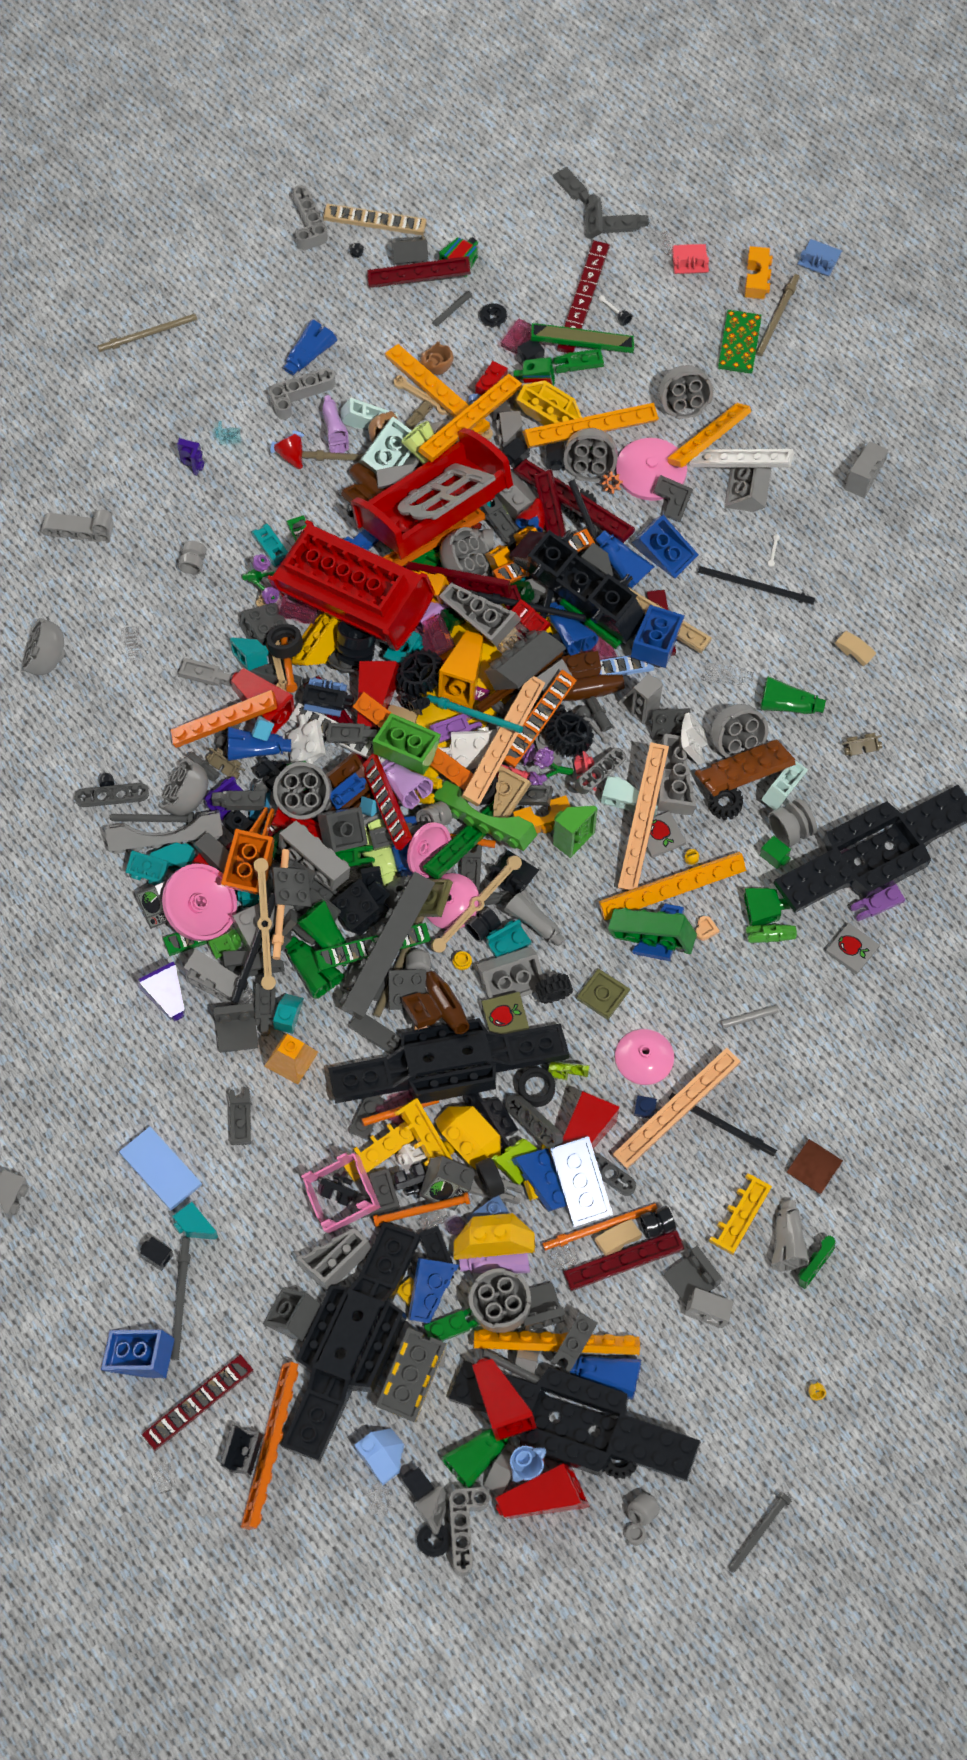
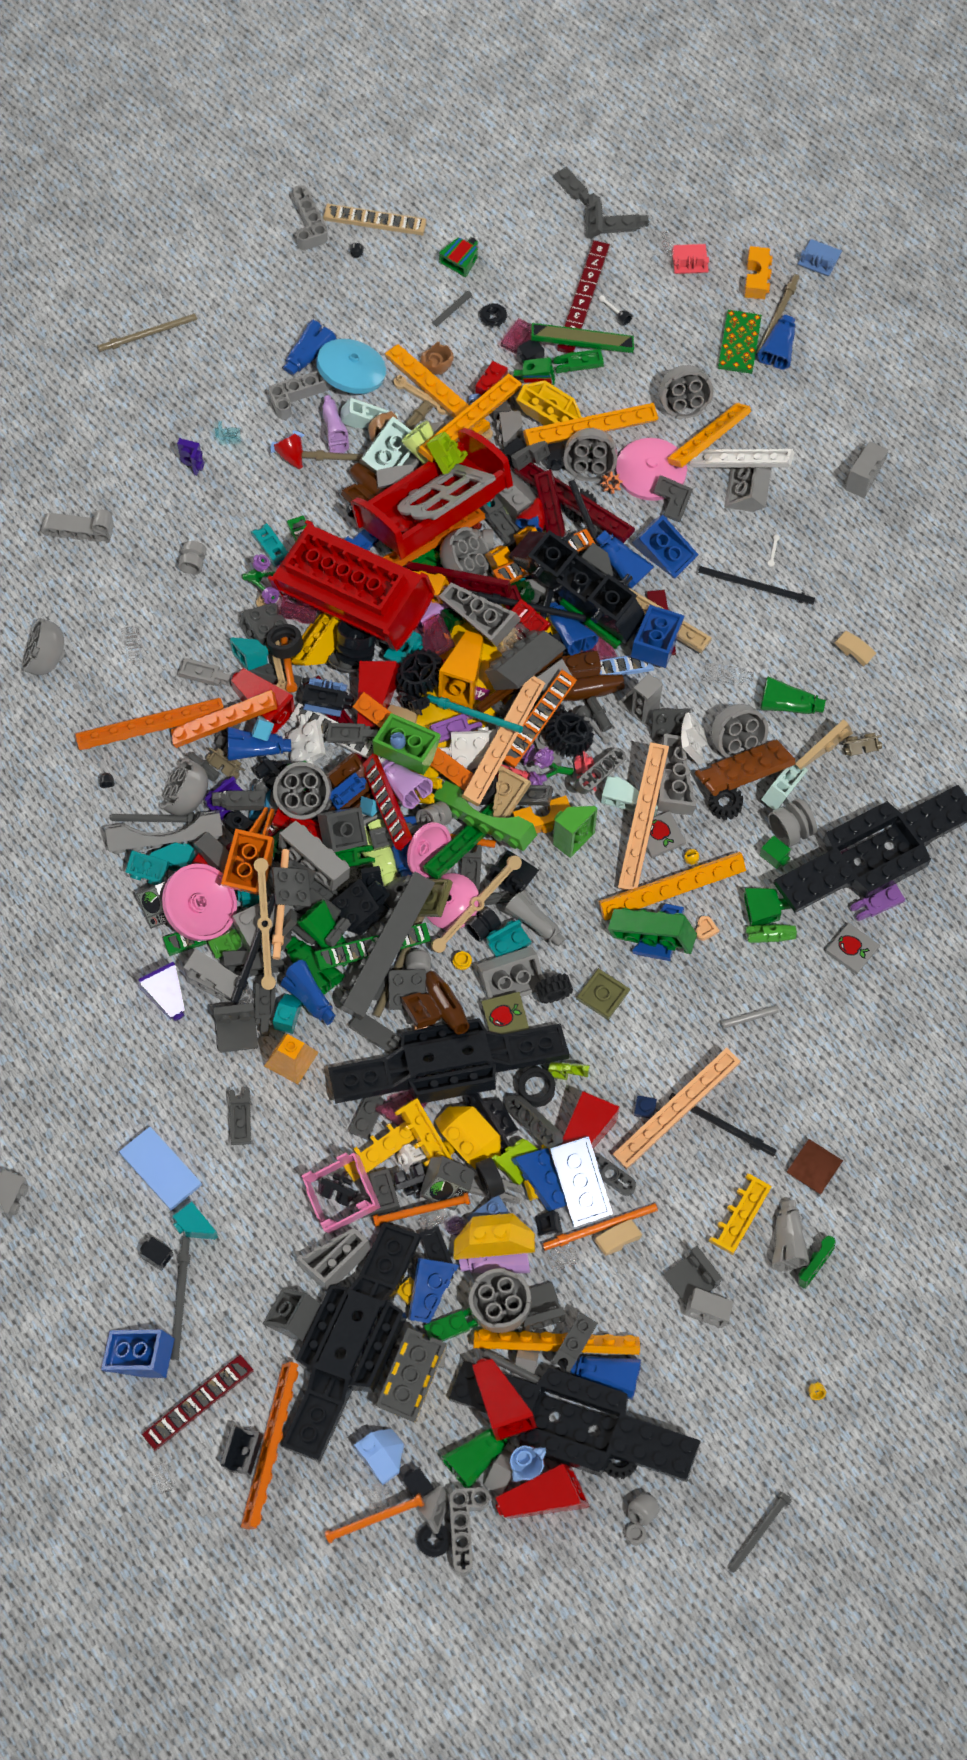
dark grey beam [75,783,149,807] -> none
orange bar [361,1100,439,1126] -> none
dark red tile [367,256,471,288] -> none
dark grey slope [391,236,429,266] -> none
dark red tile [563,1230,685,1291] -> none
bright pink dish [615,1029,674,1085] -> none
black wheel [640,1206,676,1240] -> none
none -> orange plate [75,698,224,750]
none -> blue piece [280,960,336,1025]
none -> medium azure dish [317,339,386,394]
none -> dark grey piece [325,918,351,947]
none -> orange bar [325,1494,424,1544]
none -> medium blue hinge [390,732,406,749]
none -> lime slope [426,431,468,475]
none -> dark grey slope [511,441,550,471]
none -> black slope [535,1210,562,1236]
none -> blue piece [757,315,795,370]
none -> tan wing [796,719,853,770]

